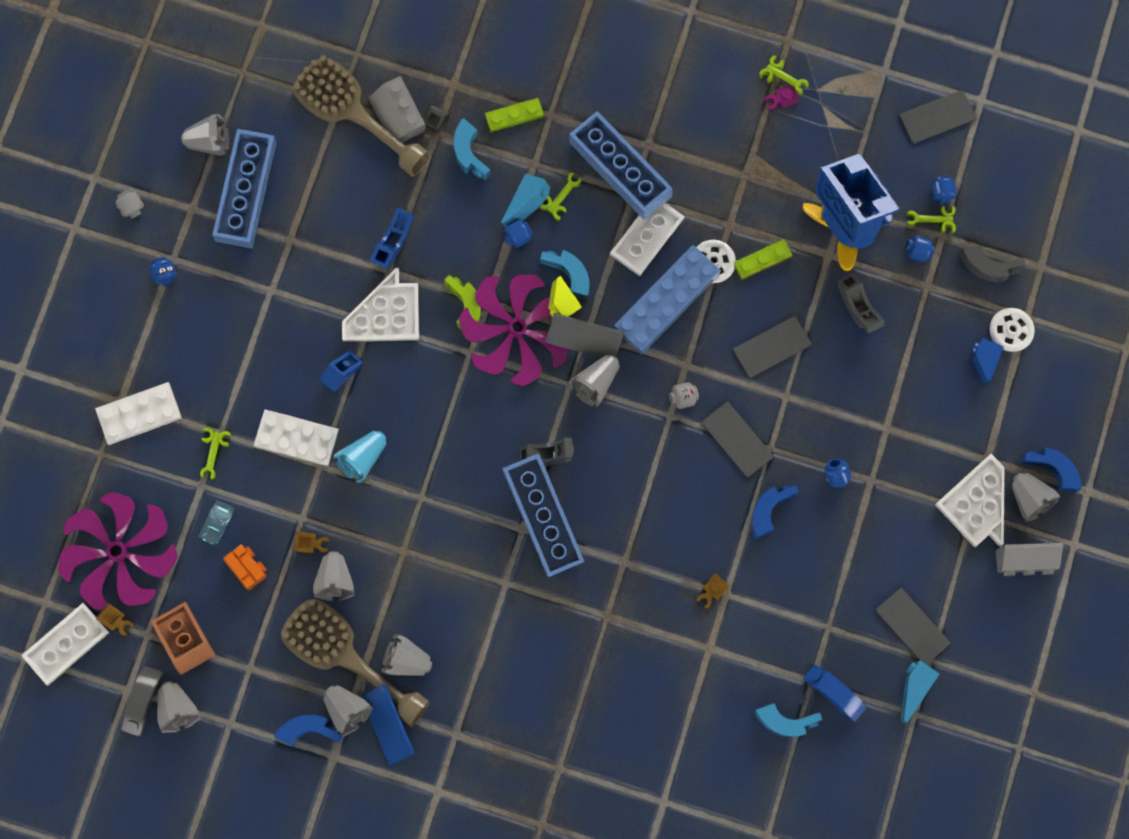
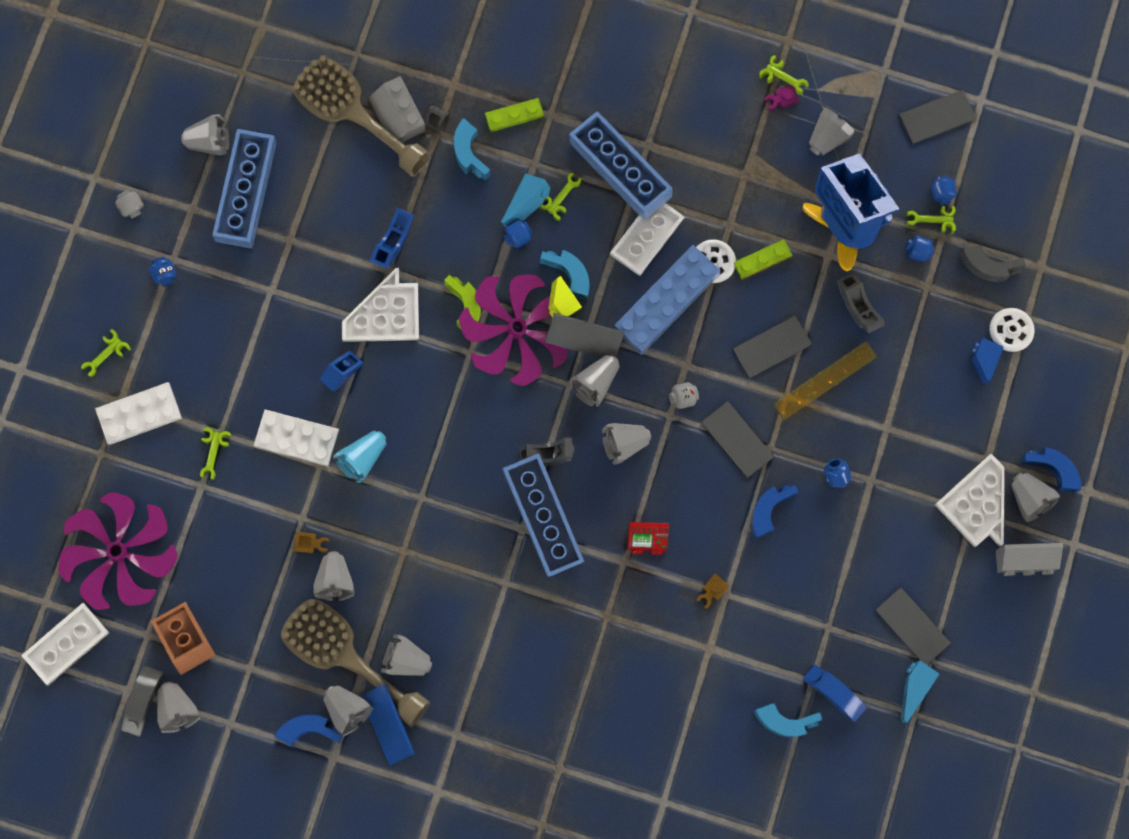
pearl gold plate [96,603,134,636] -> none
clear light blue slope [199,500,235,546] -> none
orange brick [223,544,267,591] -> none
none -> lime bar [81,329,131,377]
none -> light grey cone [602,423,651,465]
none -> red slope [627,522,669,555]
none -> clear yellow plate [773,342,877,421]
none -> light grey cone [809,108,855,156]

